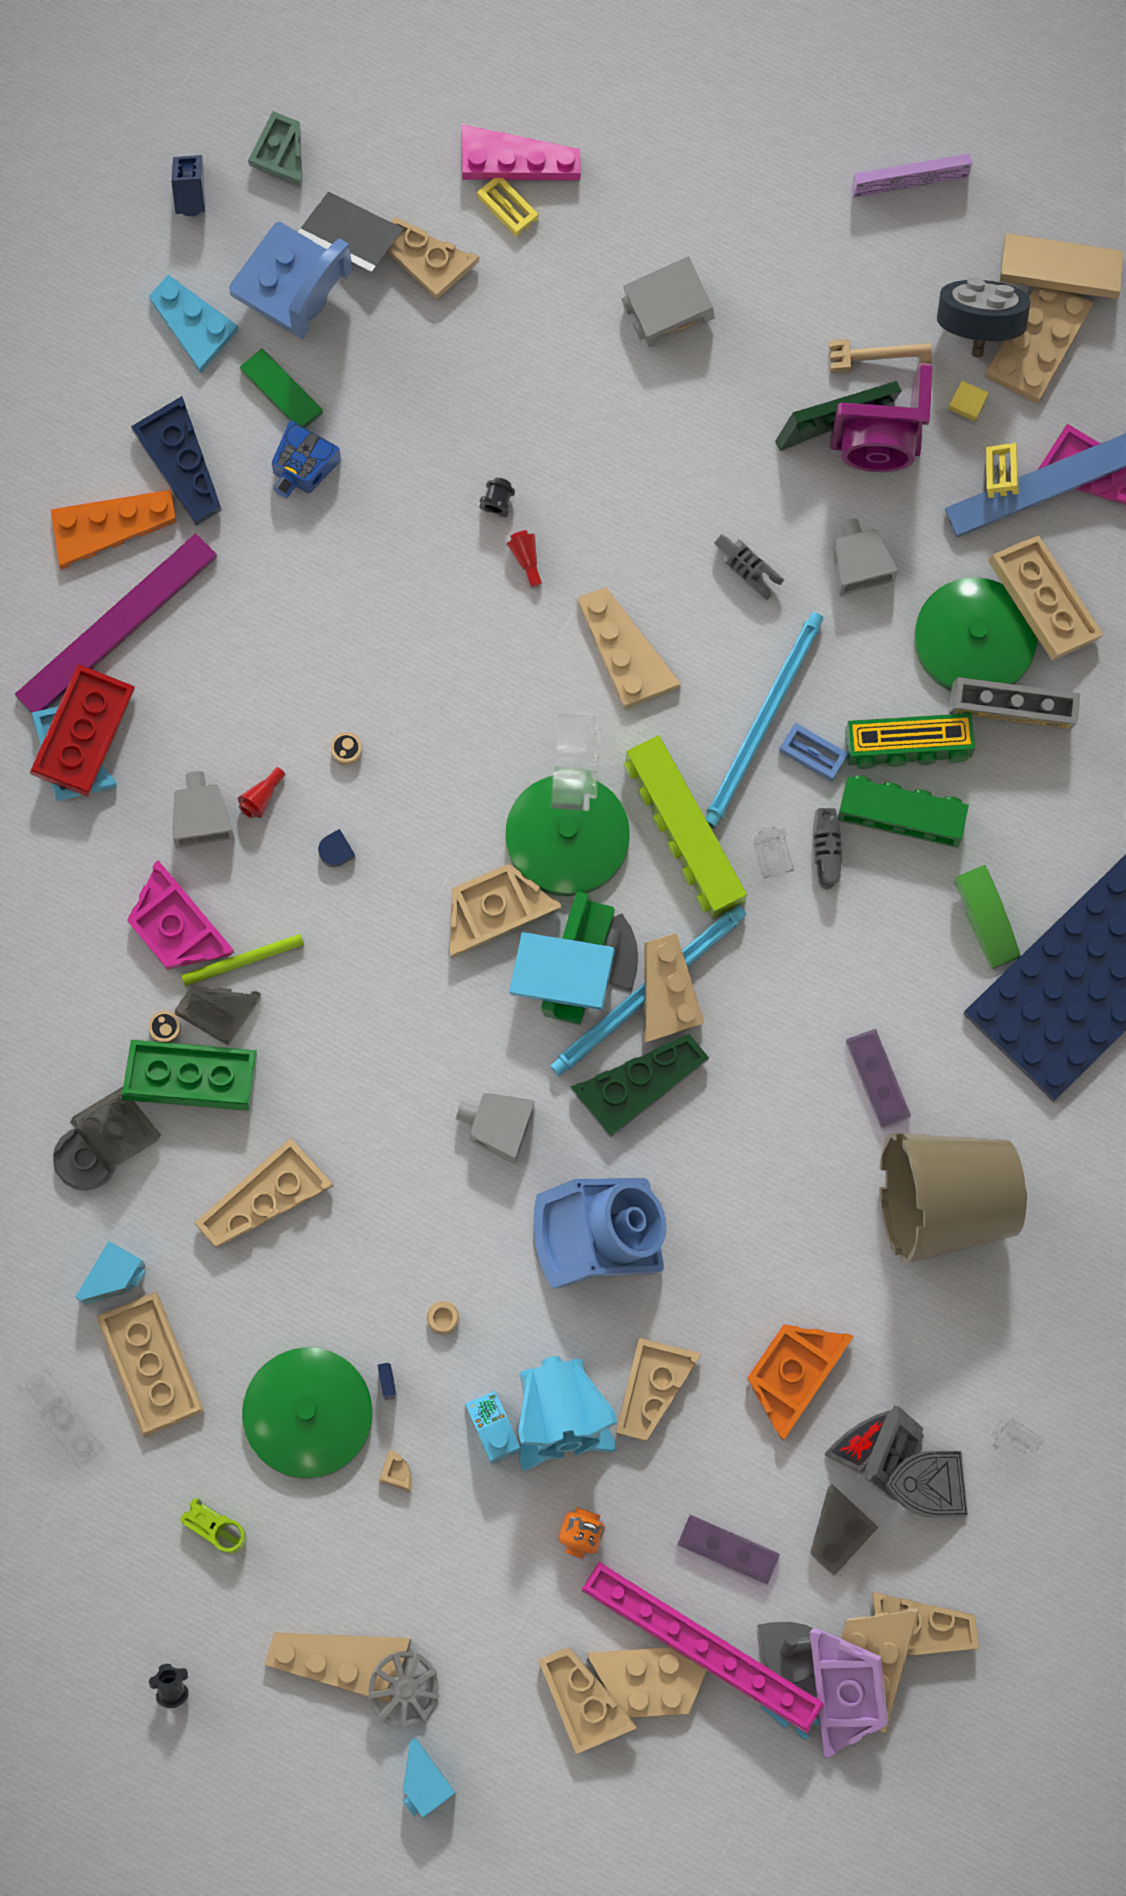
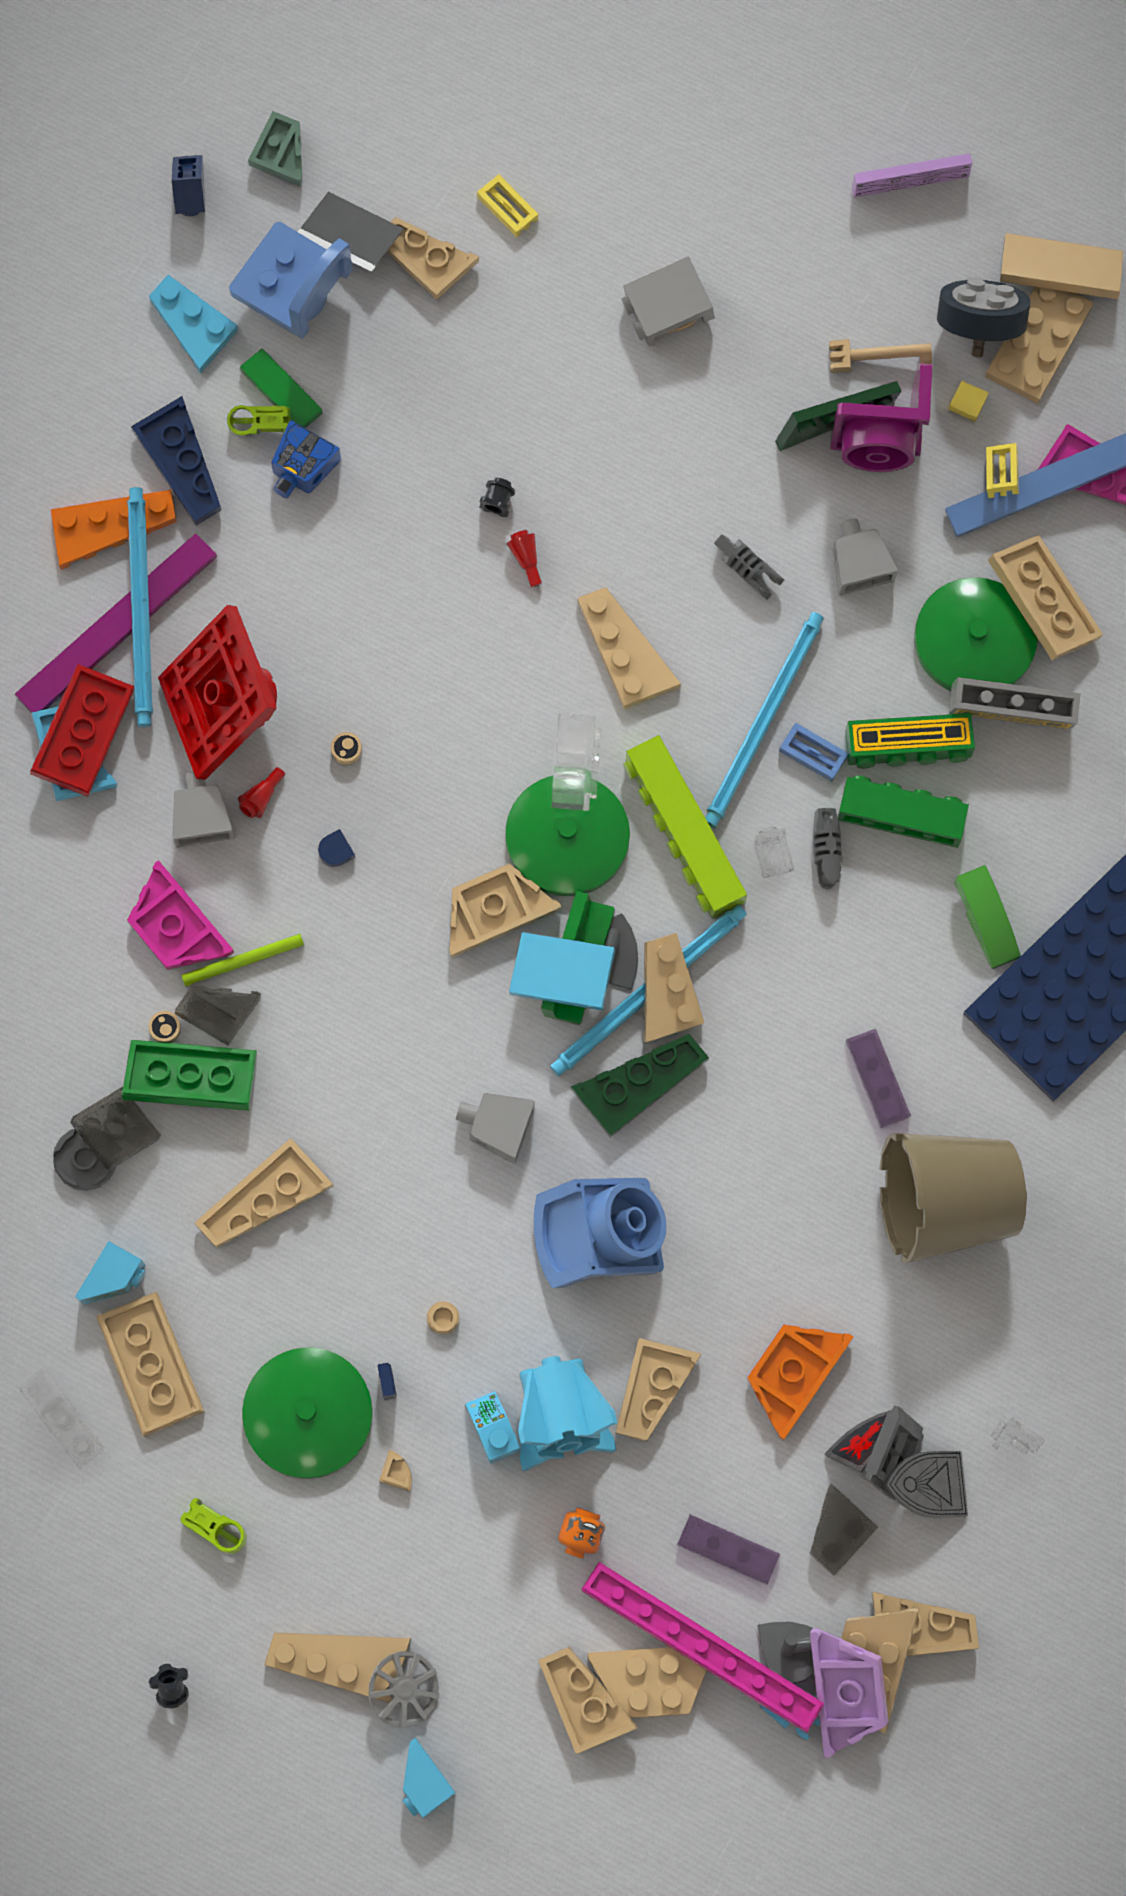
wing [461,124,581,181] -> none
none -> medium azure piece [127,487,153,727]
none -> red piece [158,605,277,780]
none -> lime piece [227,405,291,436]

